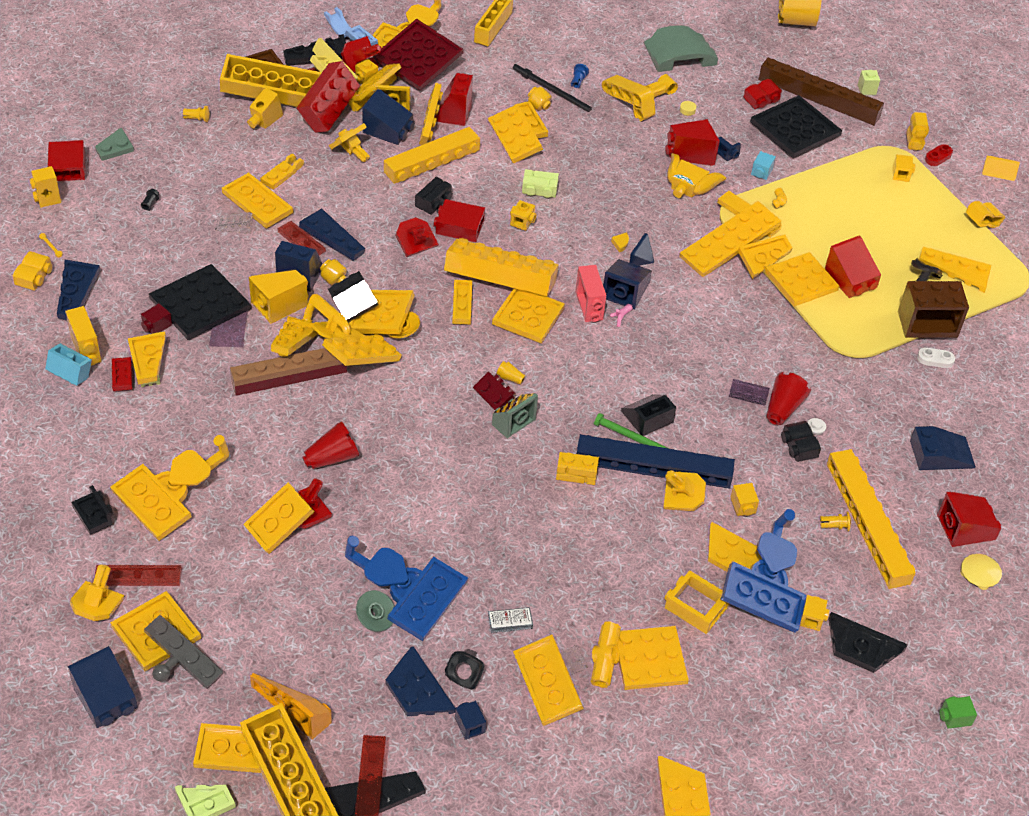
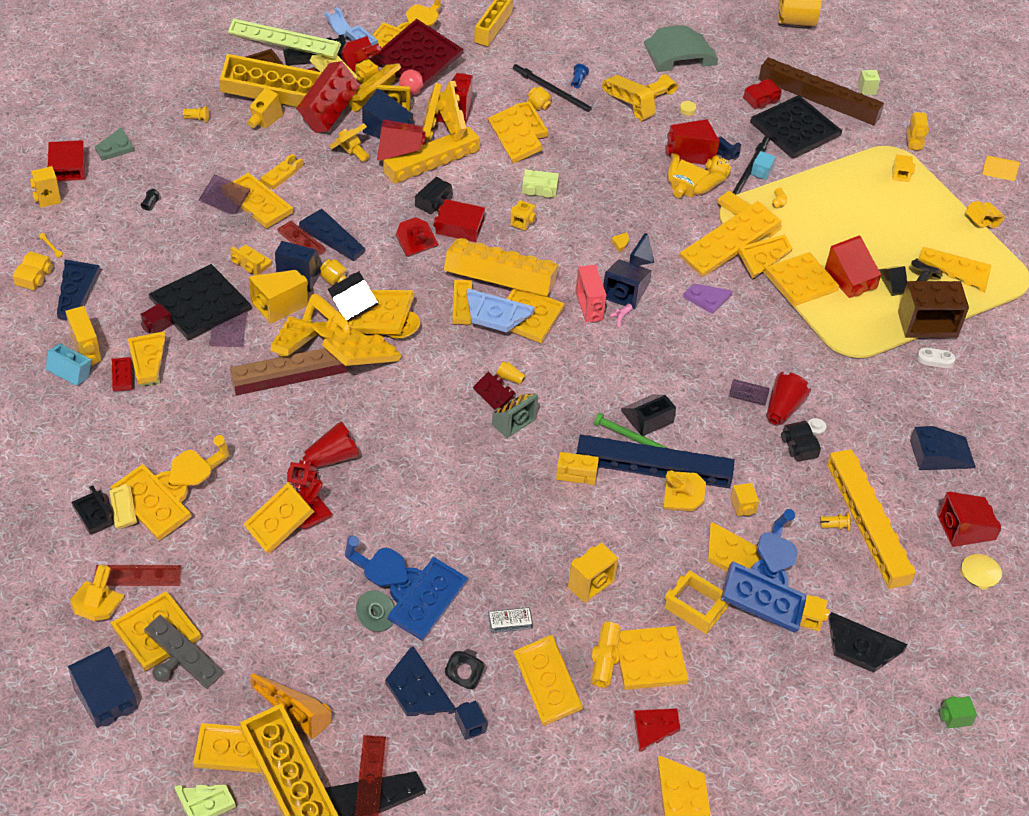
red plate [925,144,953,166] -> none
none -> light yellow tile [109,484,137,529]
none -> clear purple piece [199,174,250,216]
none -> yellowish green tile [228,18,341,59]
none -> yellow bracket [230,244,272,275]
none -> red brick [287,460,318,489]
none -> red slope [377,120,426,160]
none -> coral hair [399,69,423,96]
none -> yellow wing [437,81,466,141]
none -> light blue wing [467,289,535,332]
none -> yellow brick [568,542,619,603]
none -> red wing [633,708,681,752]
none -> medium lavender wing [683,283,733,314]
none -> yellow head [705,155,731,178]
none -> black bar [732,136,770,195]
none -> black slope [879,266,907,296]

